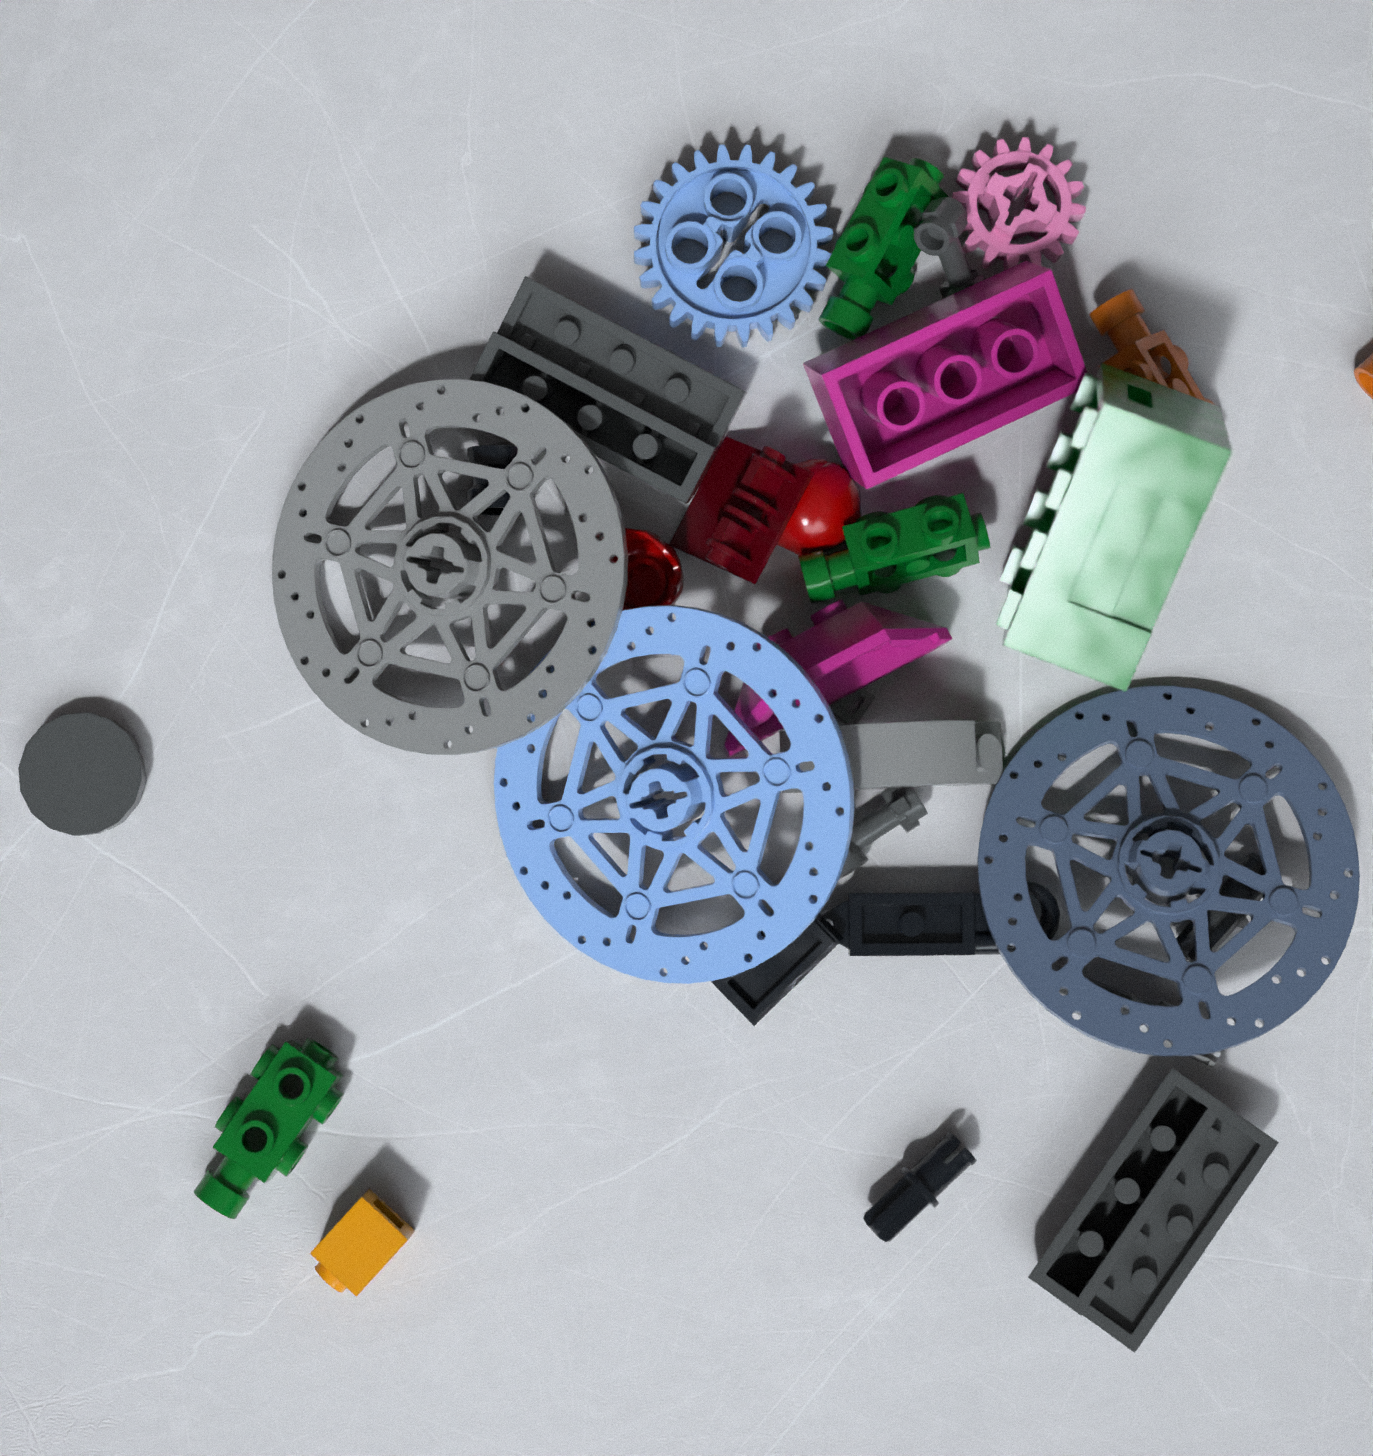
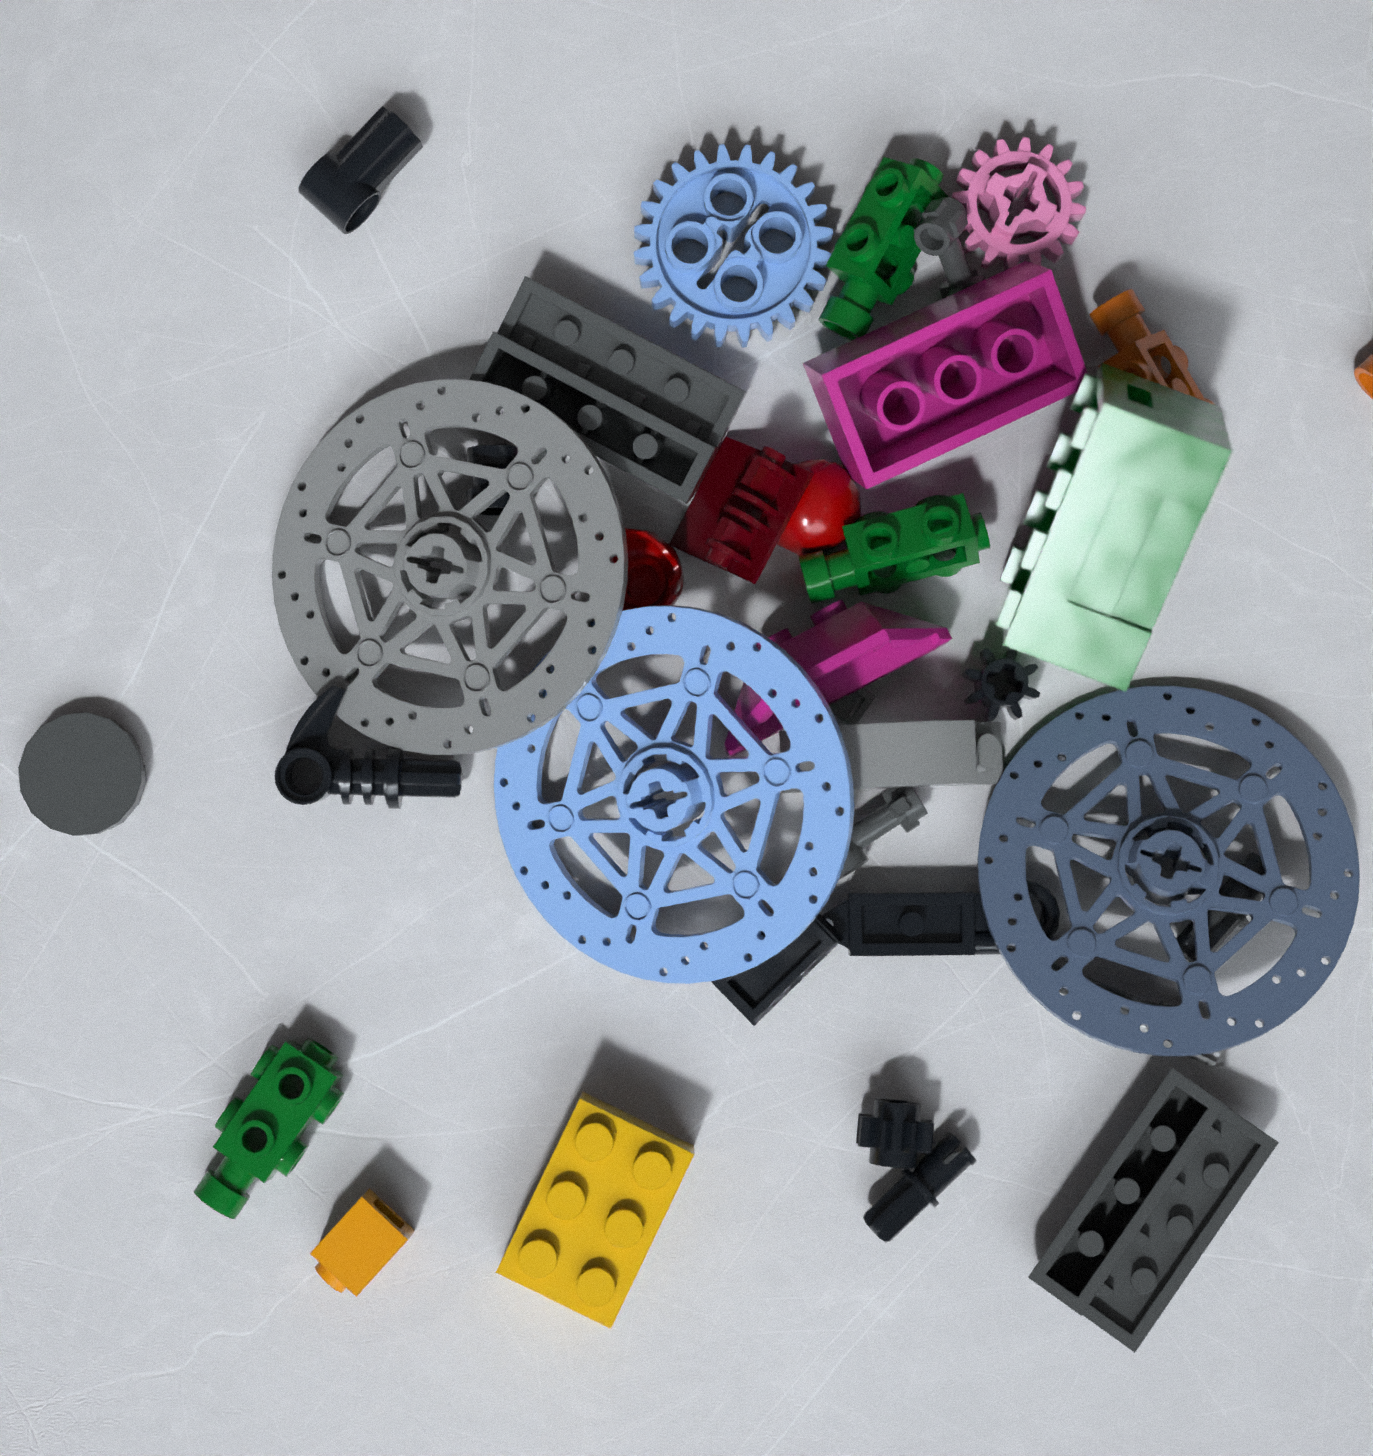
none -> black piece [275,685,462,809]
none -> black piece [298,106,423,235]
none -> yellow brick [496,1092,695,1329]
none -> black gear [856,1099,934,1168]
none -> black gear [962,648,1040,722]

